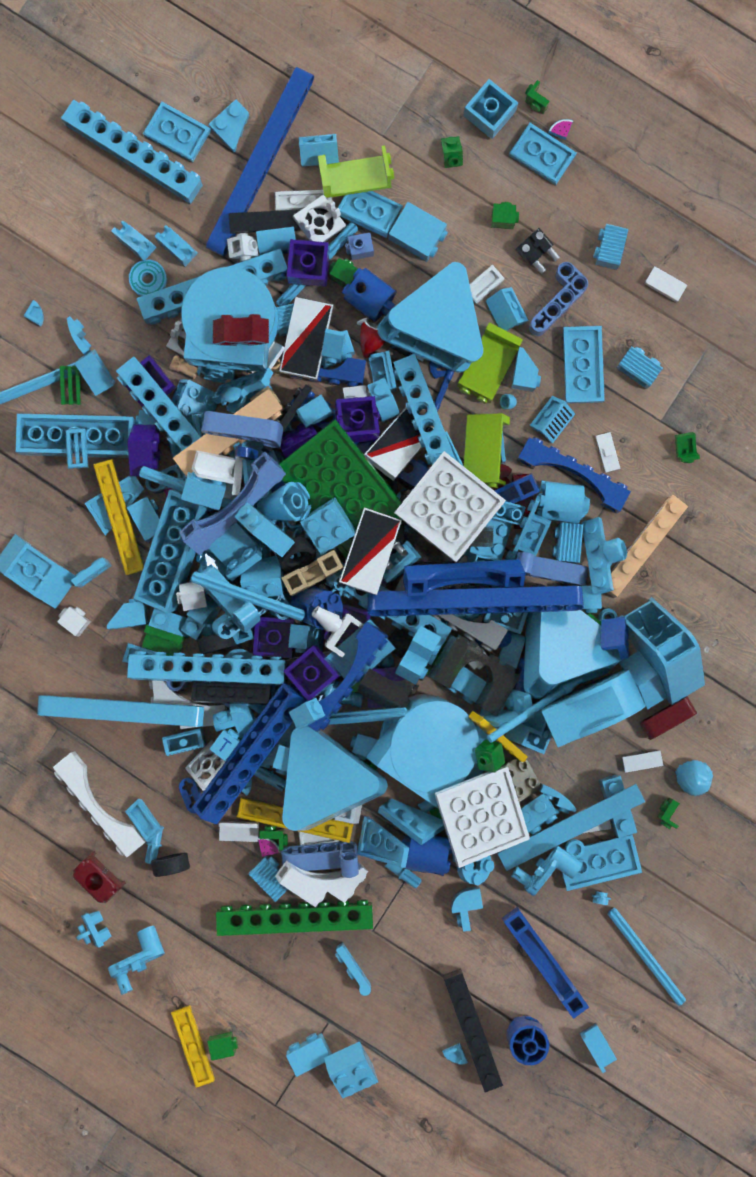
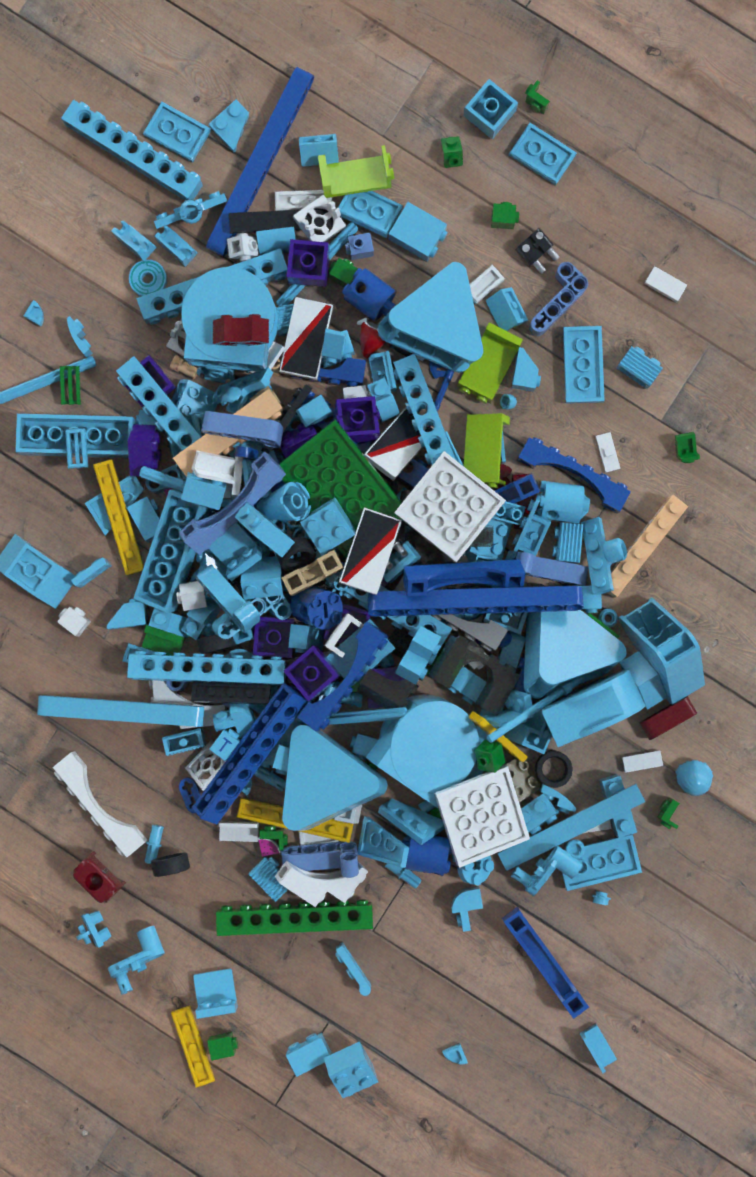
medium azure hinge [74,349,115,396] -> none
medium azure tile [125,799,163,842] -> none
medium azure axle [191,572,305,621] -> none
medium azure brick [289,698,325,730] -> none
white cone [312,606,342,633] -> none
black brick [443,968,503,1093] -> none
blue cylinder [506,1016,549,1066] -> none
medium azure panel [530,396,575,444] -> none
dark pink tile [548,119,573,140] -> none
medium azure brick [593,224,628,270] -> none
blue panel [601,617,629,659] -> none
medium azure axle [607,908,686,1006] -> none
none -> medium azure plate [154,191,227,229]
none -> medium azure bracket [193,968,238,1019]
none -> black tyre [535,750,573,788]

